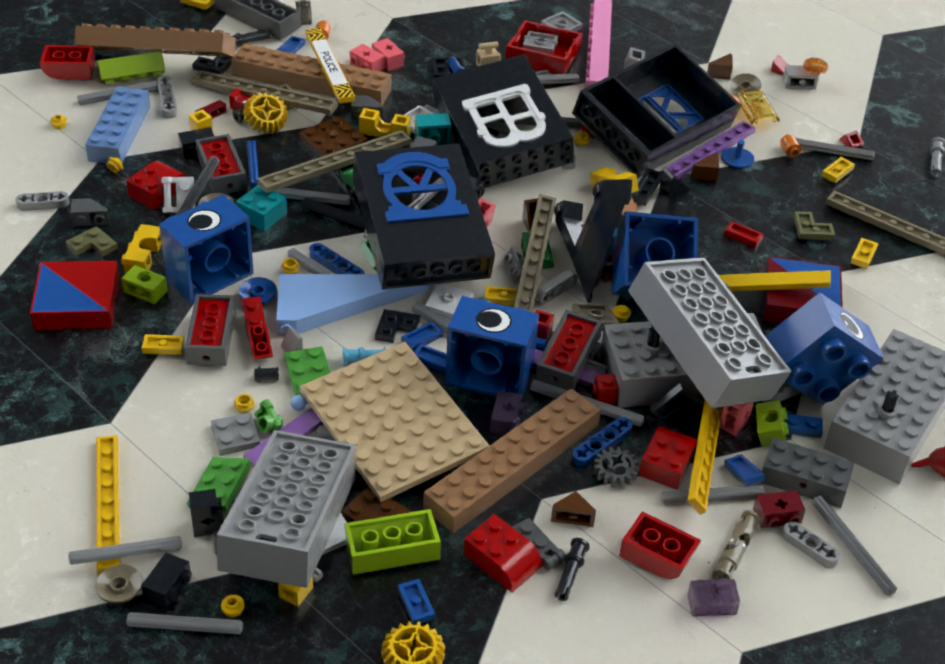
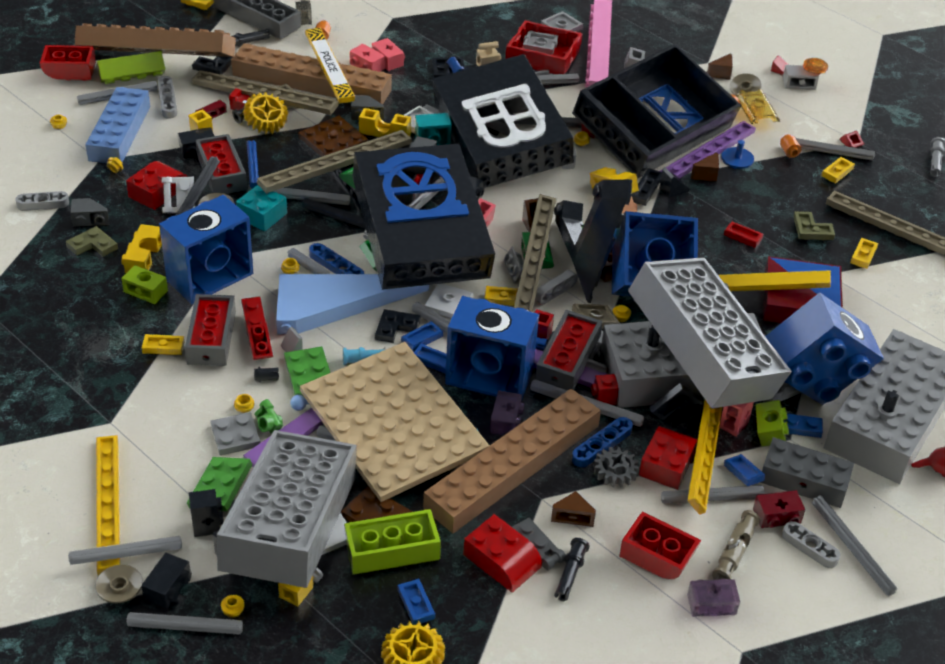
red tile [30,261,119,330] -> none
blue dish [239,277,277,304] -> none
blue tile [277,35,305,53] -> none

